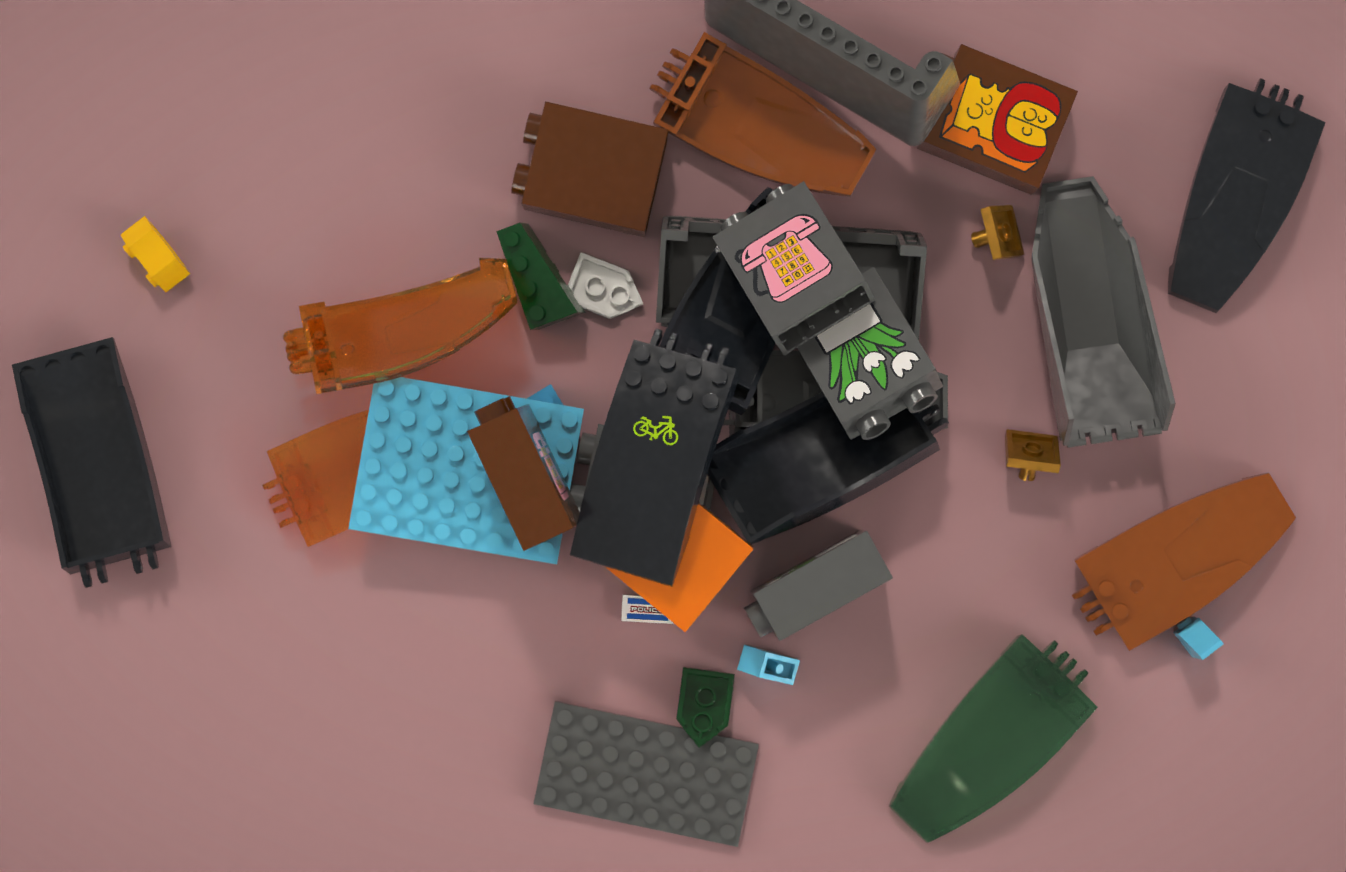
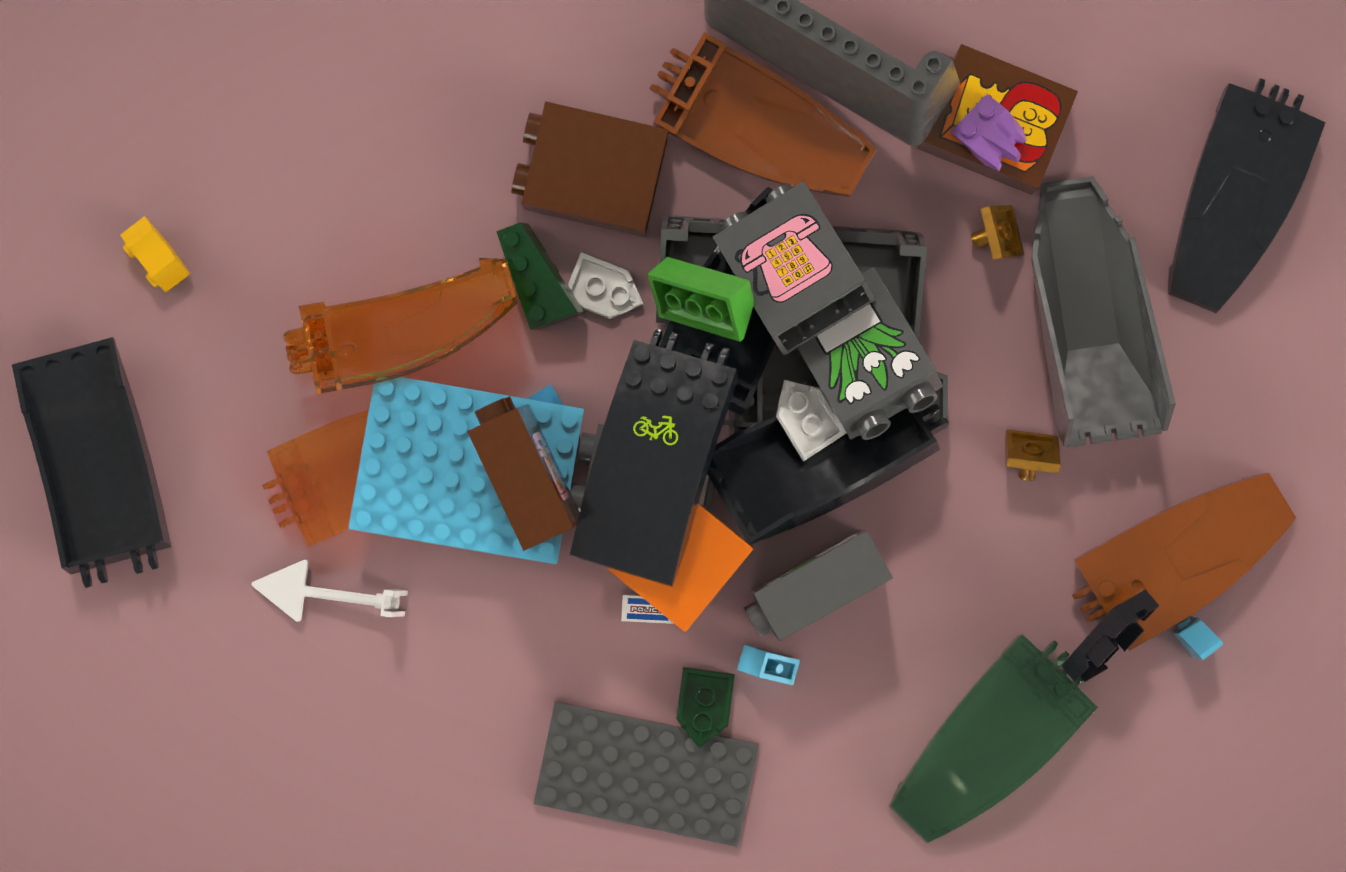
none -> white piece [251,560,408,622]
none -> bright green slope [647,257,754,342]
none -> white tile [776,380,846,461]
none -> medium lavender plate [951,94,1027,171]
none -> black piece [1061,589,1159,682]

